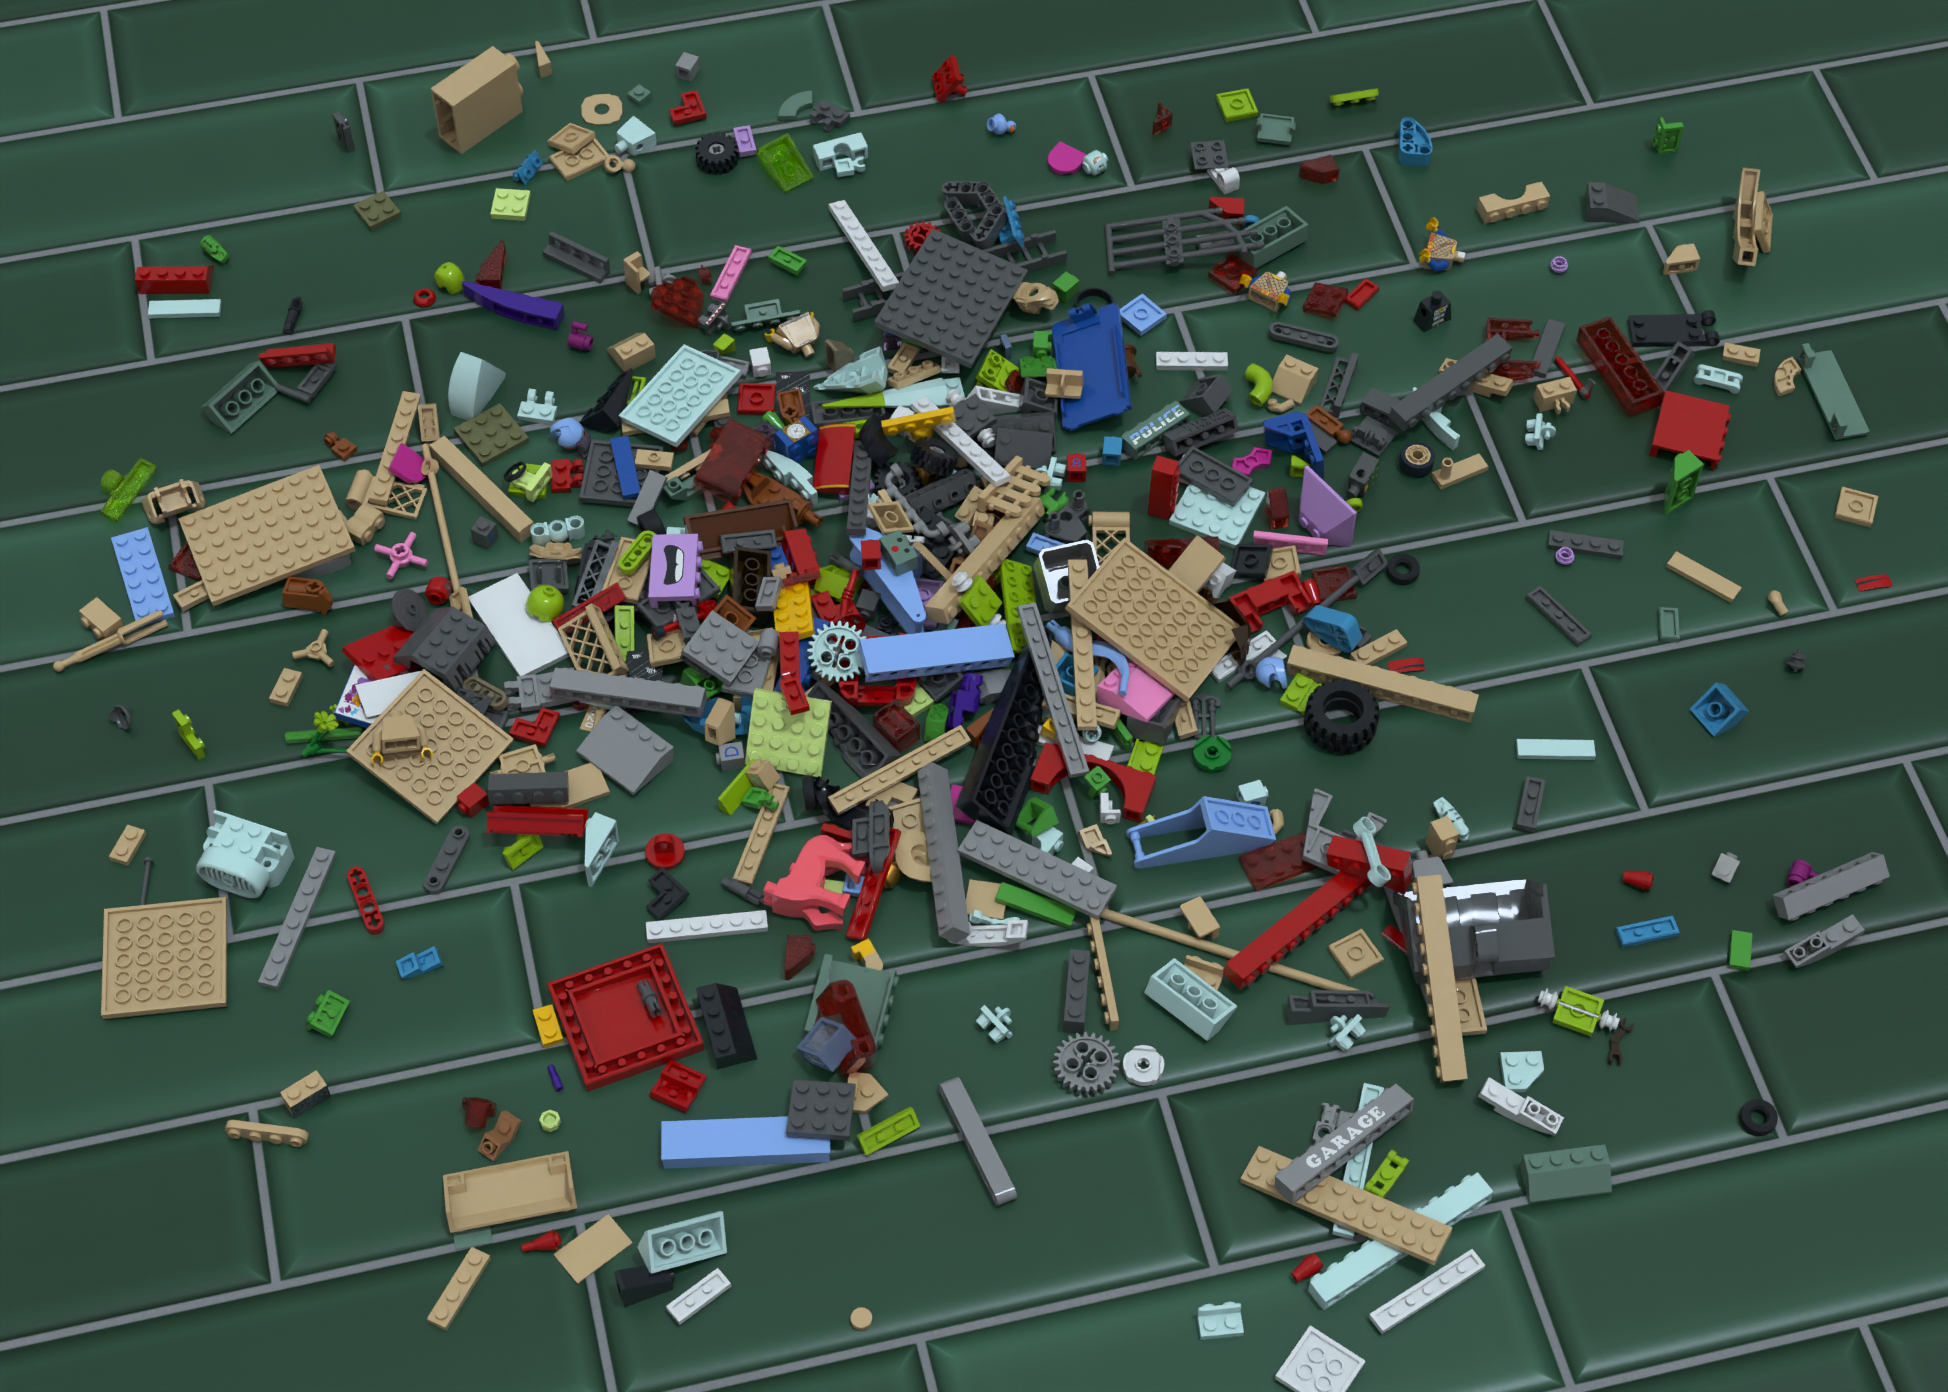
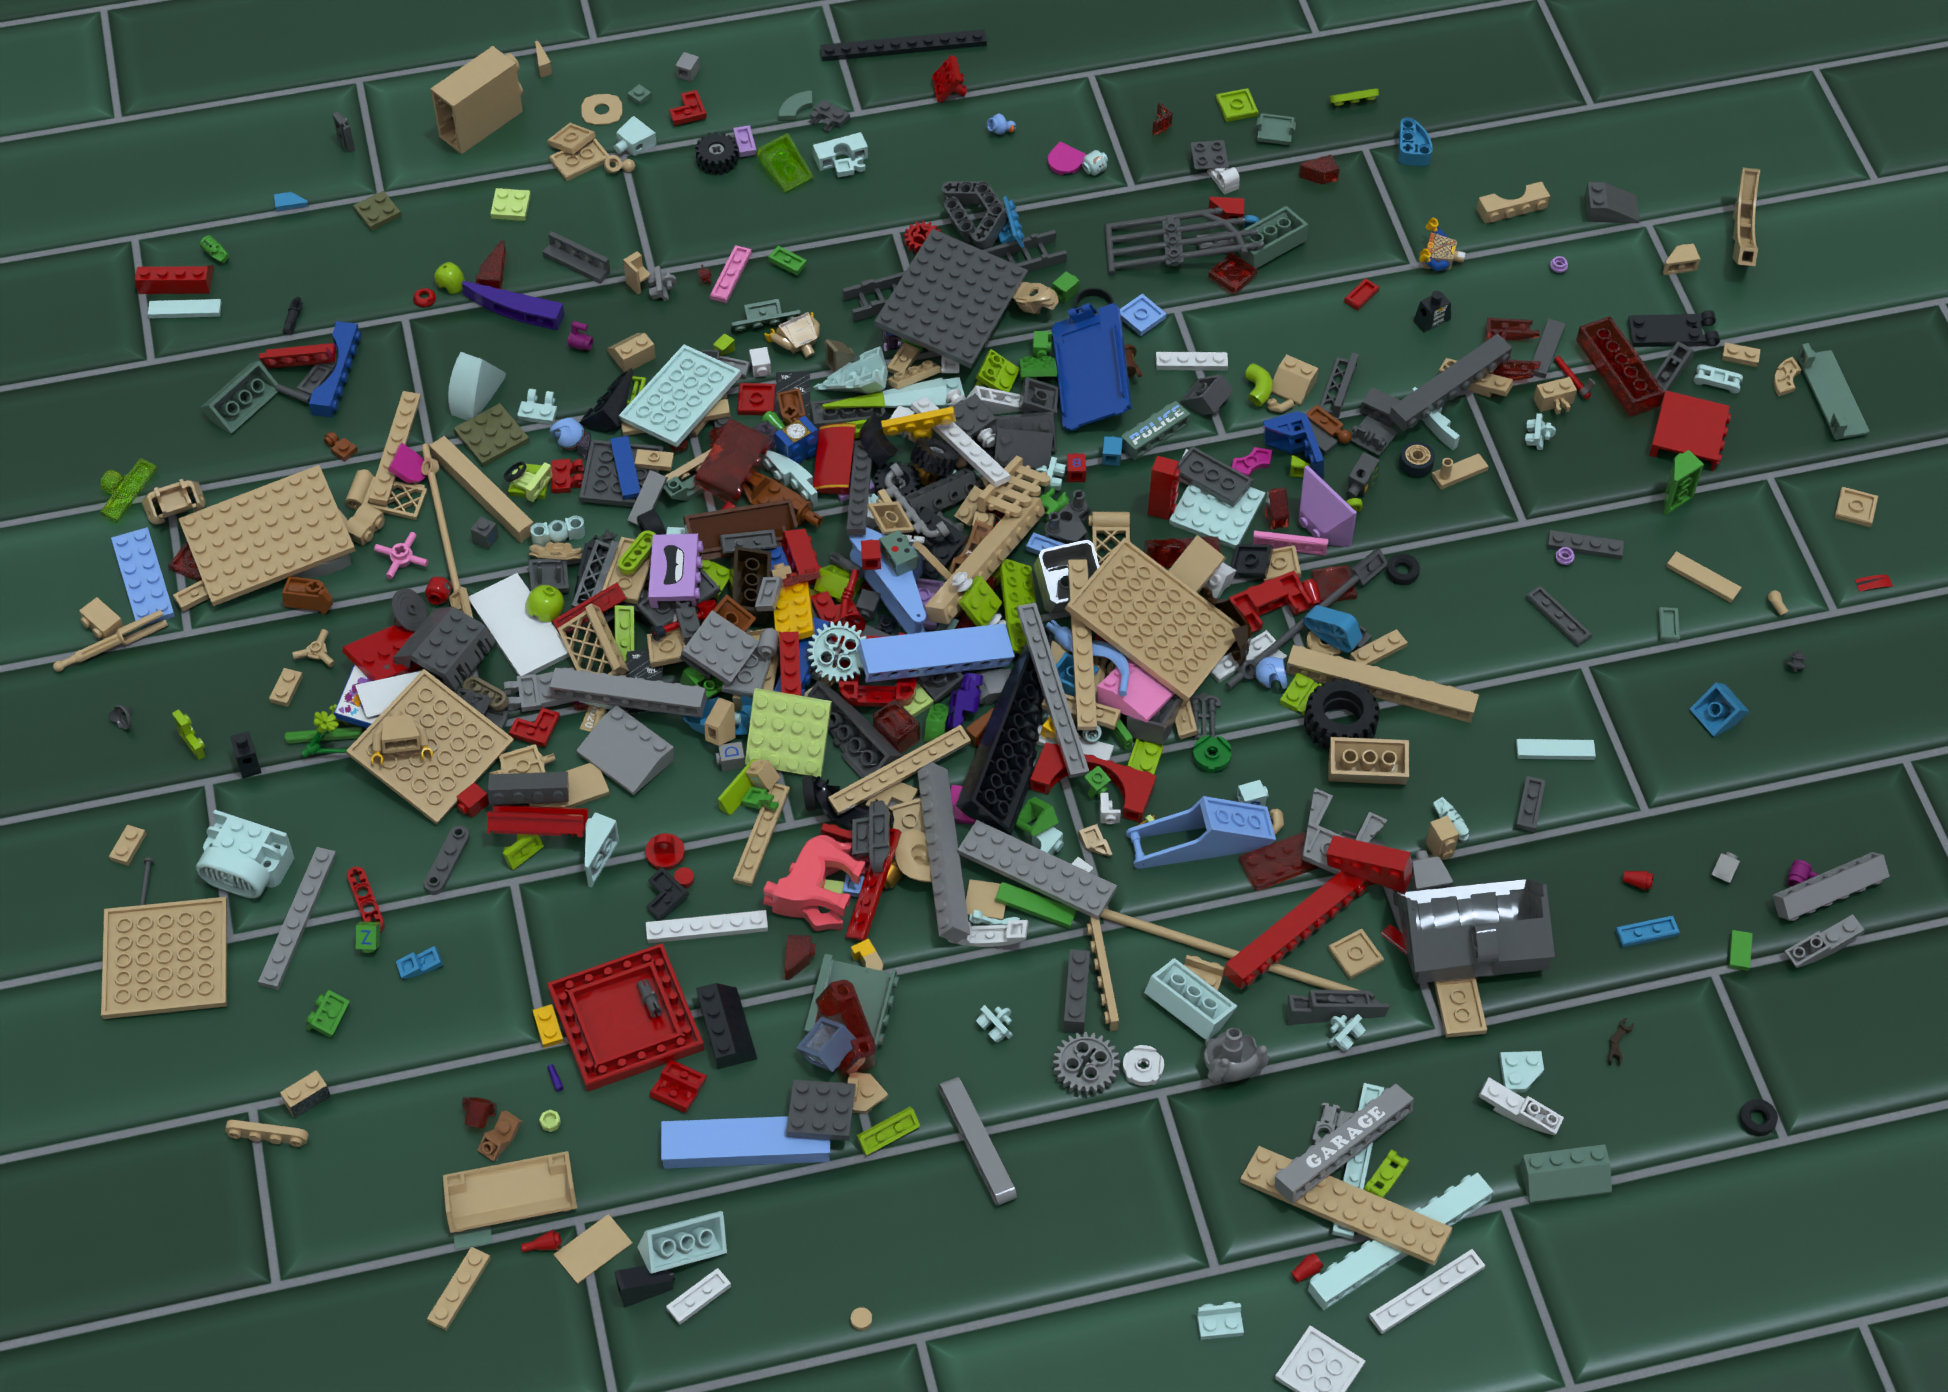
tan tile [418,403,440,442] -> none
dark azure hinge [512,150,543,186] -> none
clear red plate [651,276,704,328] -> none
flat silver hips [698,302,730,337] -> none
dark grey piece [721,875,764,905] -> none
red plate [779,668,810,715] -> none
white plate [829,200,899,292] -> none
light grey hips [947,521,981,554] -> none
sand blue tile [1000,334,1012,359] -> none
clear red tile [1005,370,1024,392] -> none
tan panel [1045,368,1084,399] -> none
dark grey brick [1162,408,1239,456] -> none
tan panel [1180,896,1220,940] -> none
torso [1239,271,1291,313] -> none
dark grey plate [1269,322,1339,353] -> none
clear red plate [1302,282,1349,318] -> none
light aqua piece [1353,817,1391,887] -> none
red sticker [1387,658,1425,673] -> none
tan brick [1412,874,1468,1083] -> none
lime plate [1538,986,1620,1037] -> none
bright green bracket [1652,117,1684,154] -> none
tan tile [1754,191,1773,254] -> none
none -> black torso [230,731,262,779]
none -> dark azure tile [274,192,308,211]
none -> blue arch [309,321,362,418]
none -> bright green brick [356,921,380,953]
none -> red tile [674,867,694,888]
none -> black plate [820,29,987,62]
none -> light grey piece [1203,1028,1269,1083]
none -> tan slope [1328,737,1409,785]

